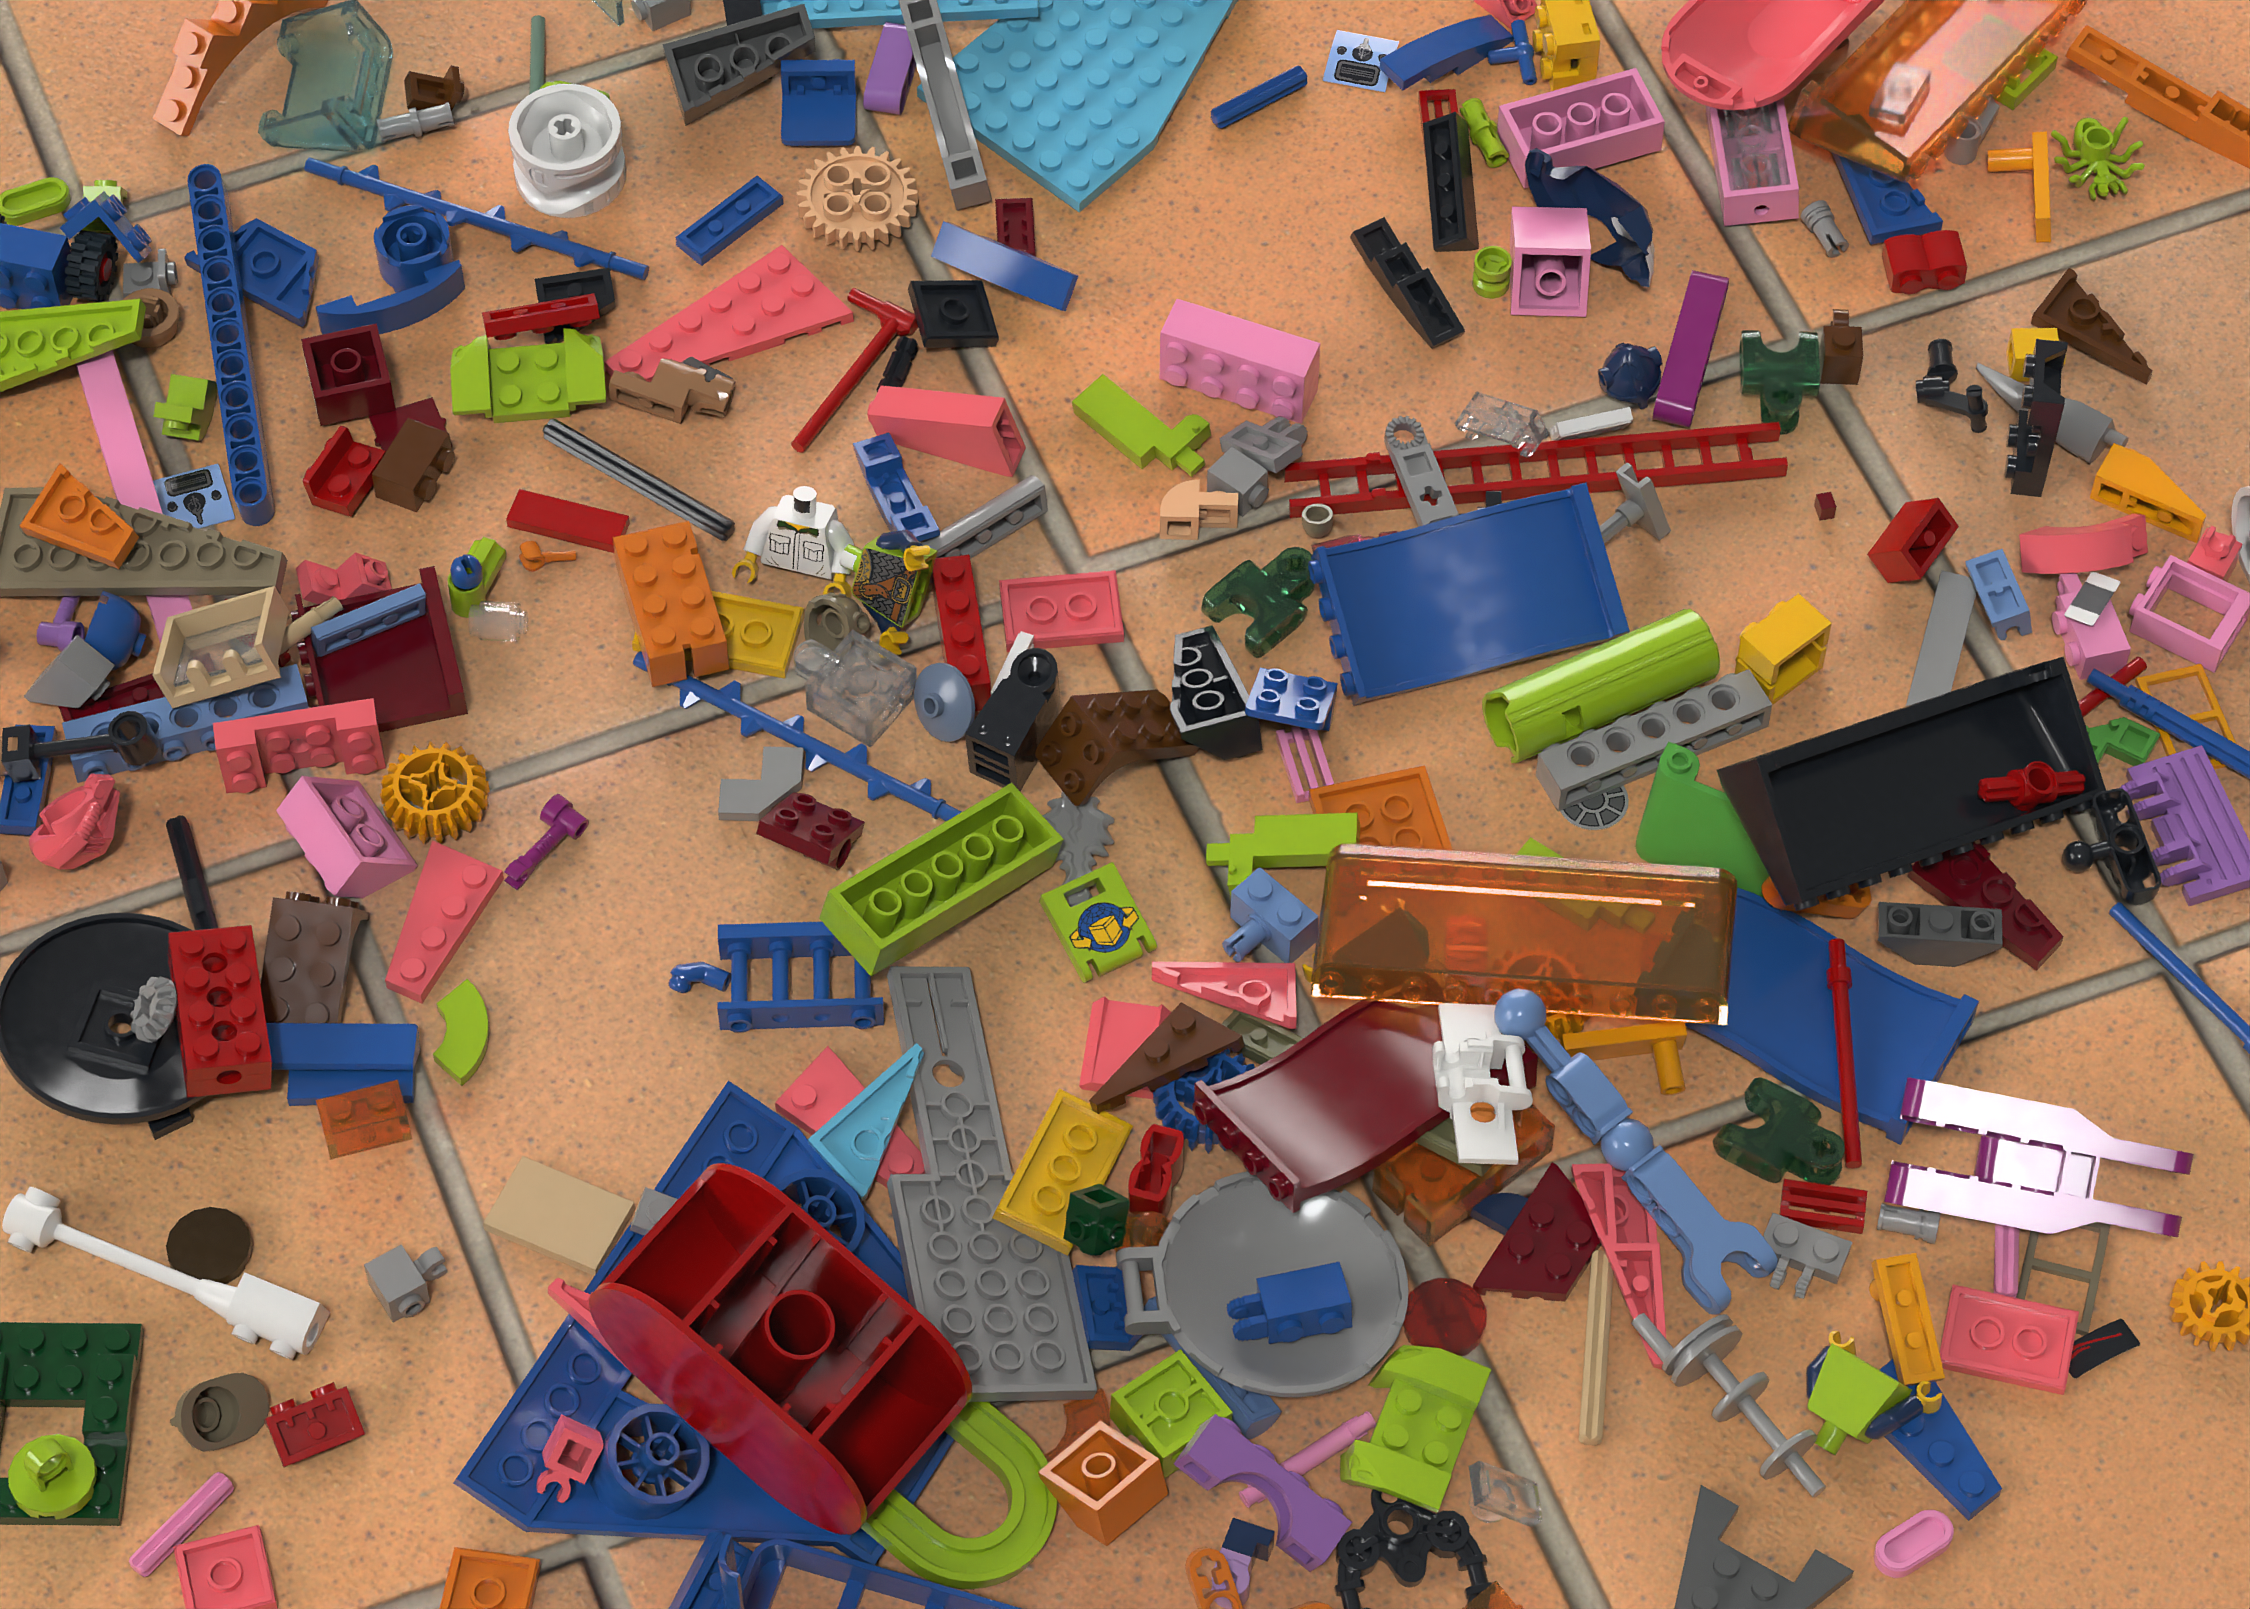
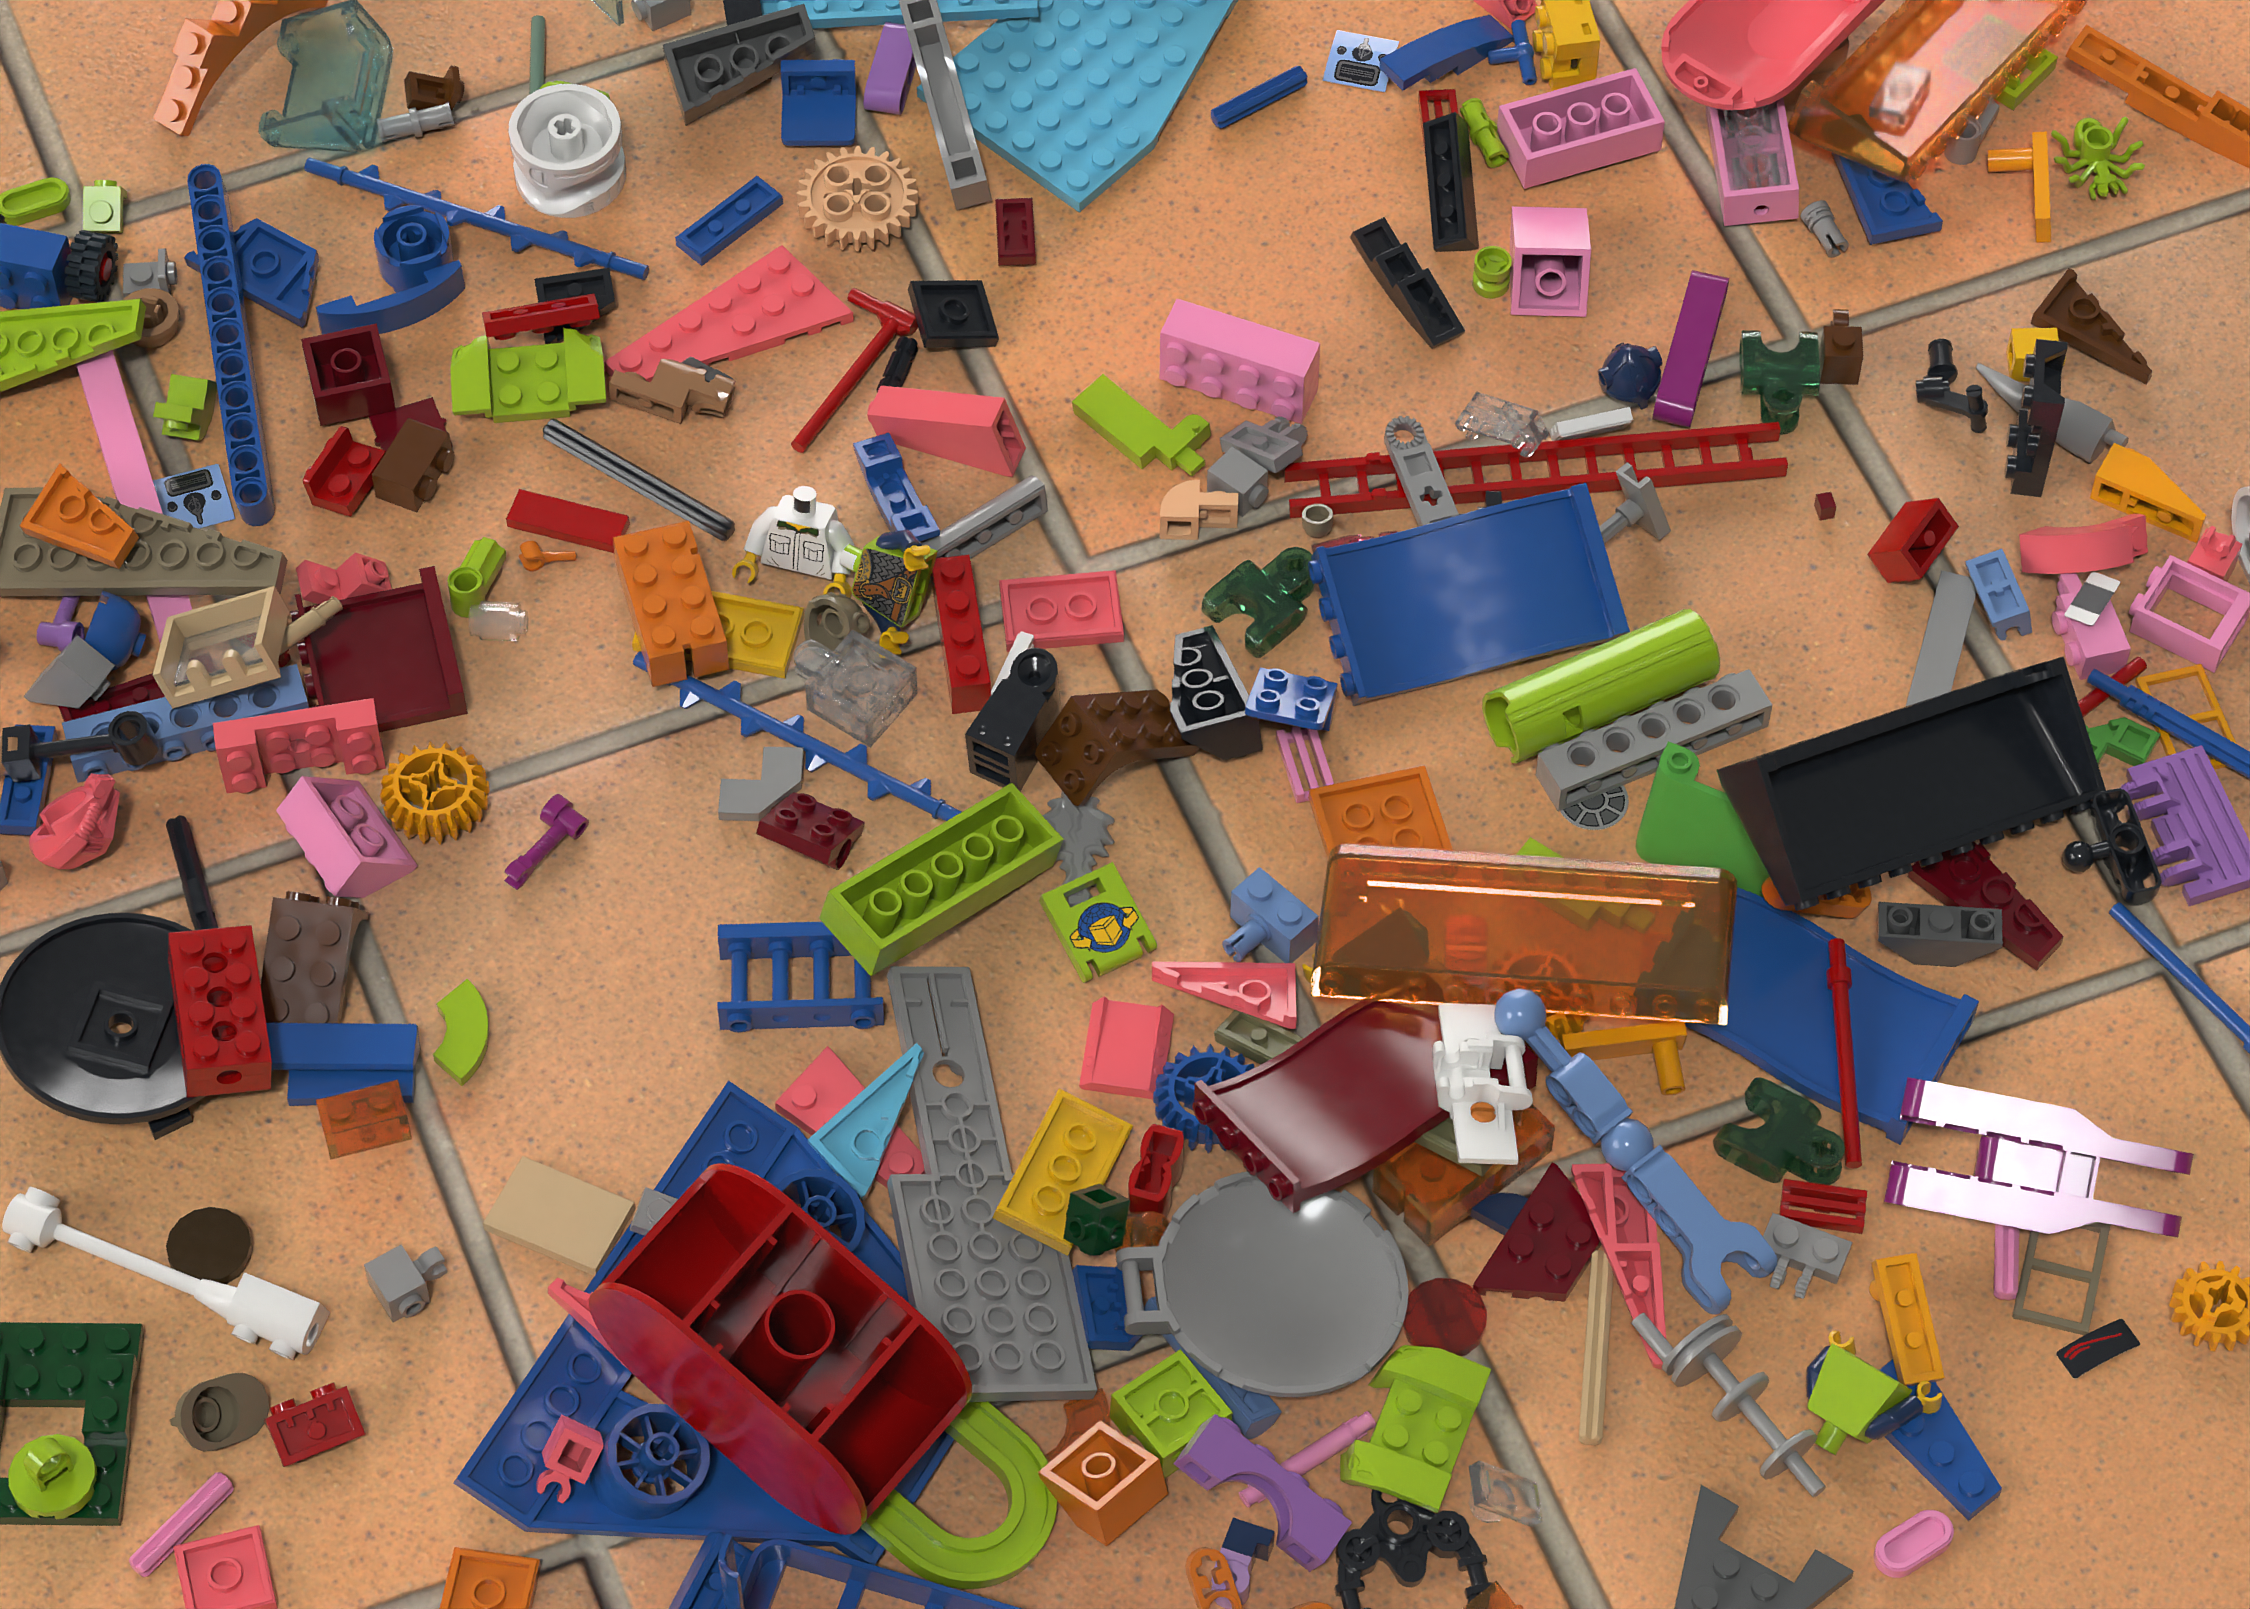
blue bracket [60,191,152,263] -> none
light grey gear [130,976,177,1042] -> none
medium blue tile [311,584,426,657] -> none
coral wing [385,840,504,1004] -> none
blue hinge [450,554,483,589] -> none
blue arm [668,961,731,993] -> none
sand blue dish [914,663,975,742] -> none
slope [931,221,1078,311] -> none
reddish brown wing [1089,1002,1245,1114] -> none
lime piece [1206,813,1360,896] -> none
blue hinge [1226,1262,1352,1344] -> none
dark blue animal [1525,148,1655,287] -> none
yellow piece [1735,593,1832,705] -> none
light grey pin [1877,1203,1941,1244] -> none
red brick [1882,230,1968,294] -> none
coral tile [1939,1284,2079,1395] -> none
red axle [1977,761,2086,811] -> none

